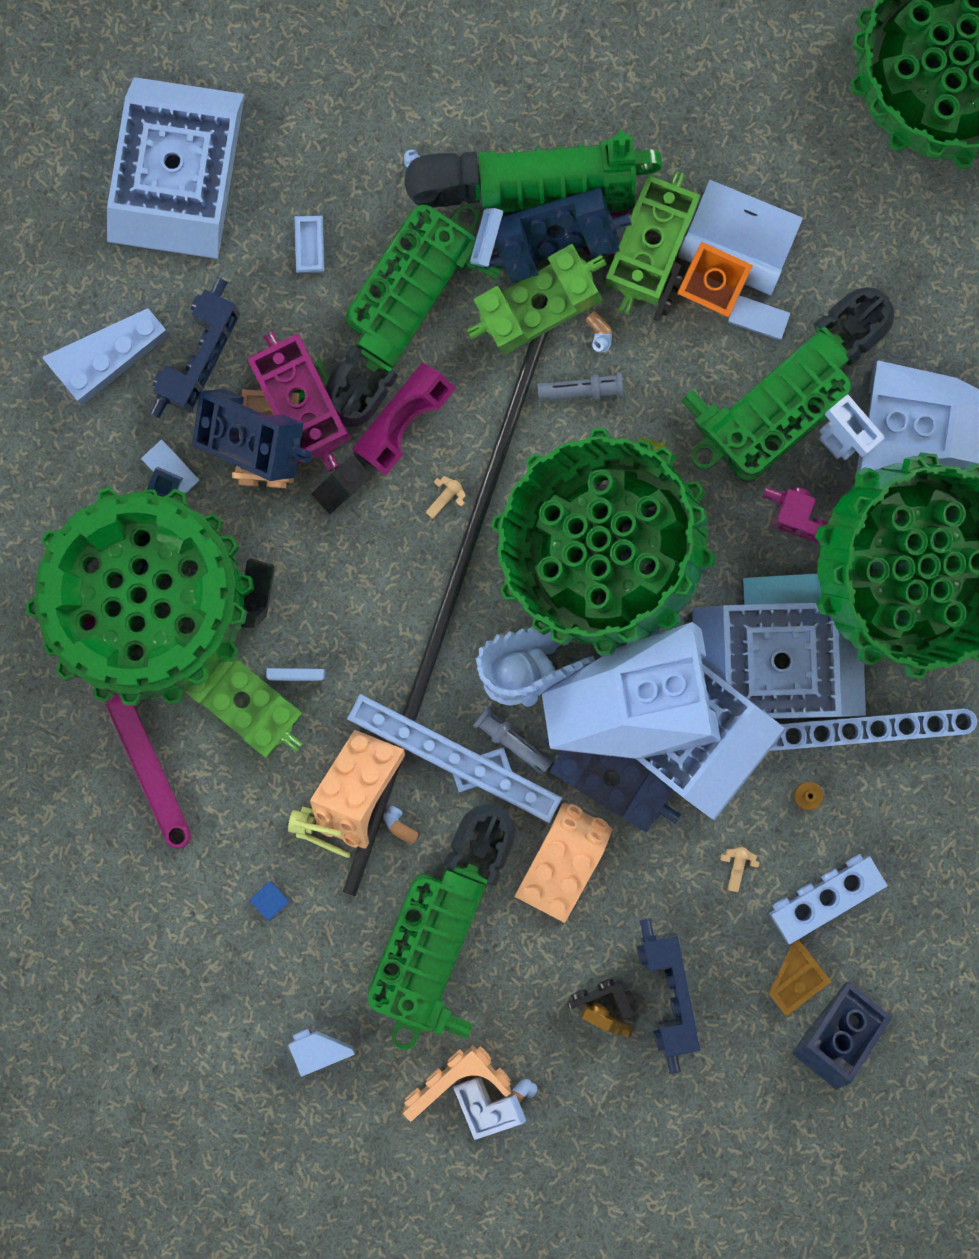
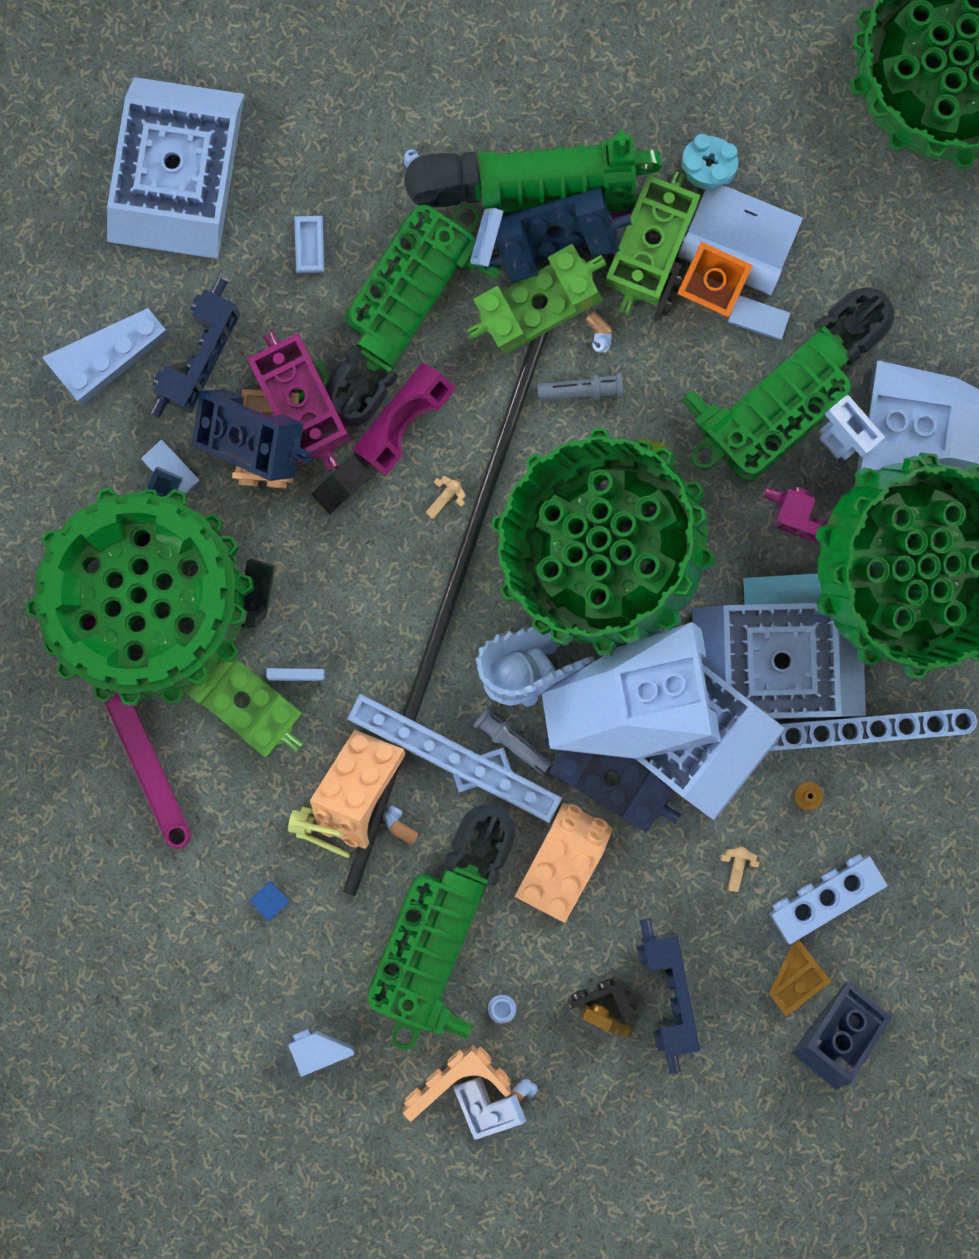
none -> light blue plate [488,995,516,1024]
none -> medium azure plate [681,134,738,190]

